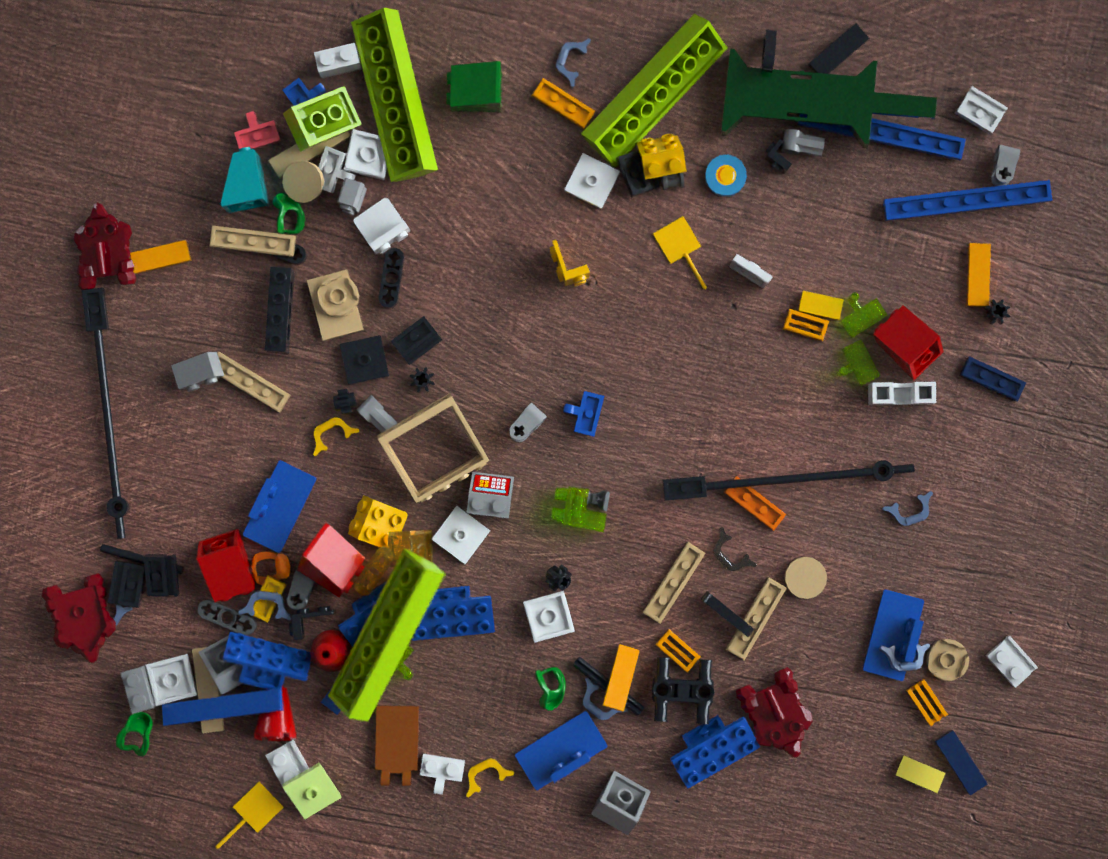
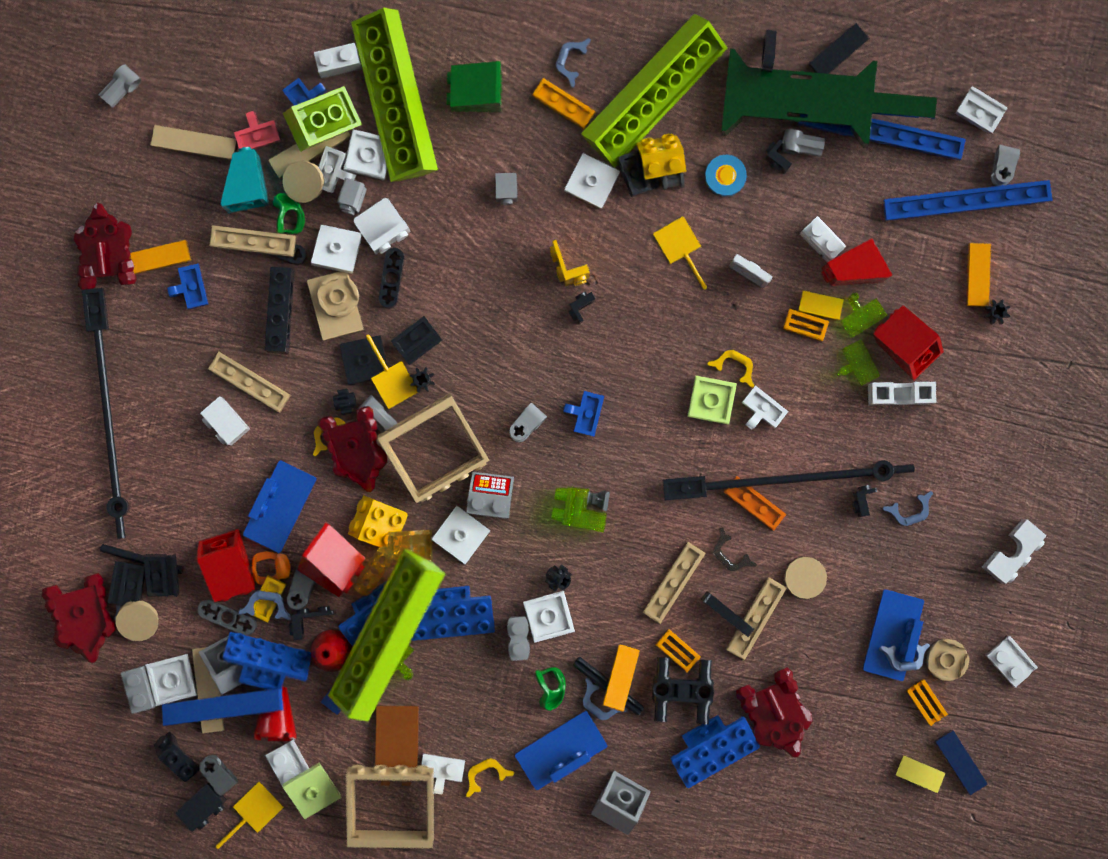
green piece [116,712,153,757] -> none
light grey brick [171,352,224,392] -> none
dark blue tile [959,356,1026,402] -> none
none -> light grey piece [98,64,141,108]
none -> tan tile [116,601,159,641]
none -> tan tile [151,125,237,160]
none -> black bracket [154,732,200,782]
none -> blue plate [167,264,209,310]
none -> black brick [175,782,227,832]
none -> dark grey piece [200,755,238,796]
none -> white brick [201,396,250,446]
none -> white plate [311,225,362,274]
none -> dark red shield [318,406,388,492]
none -> tan window [346,765,434,848]
none -> yellow piece [366,335,418,409]
none -> light grey brick [495,173,517,205]
none -> light grey brick [507,616,530,661]
none -> black bracket [568,291,596,324]
none -> yellowish green plate [687,376,737,425]
none -> yellow helmet [707,350,754,388]
none -> white plate [742,386,789,430]
none -> white brick [800,216,846,262]
none -> red slope [821,238,892,286]
none -> black bracket [852,485,877,517]
none -> white arch [982,519,1046,584]

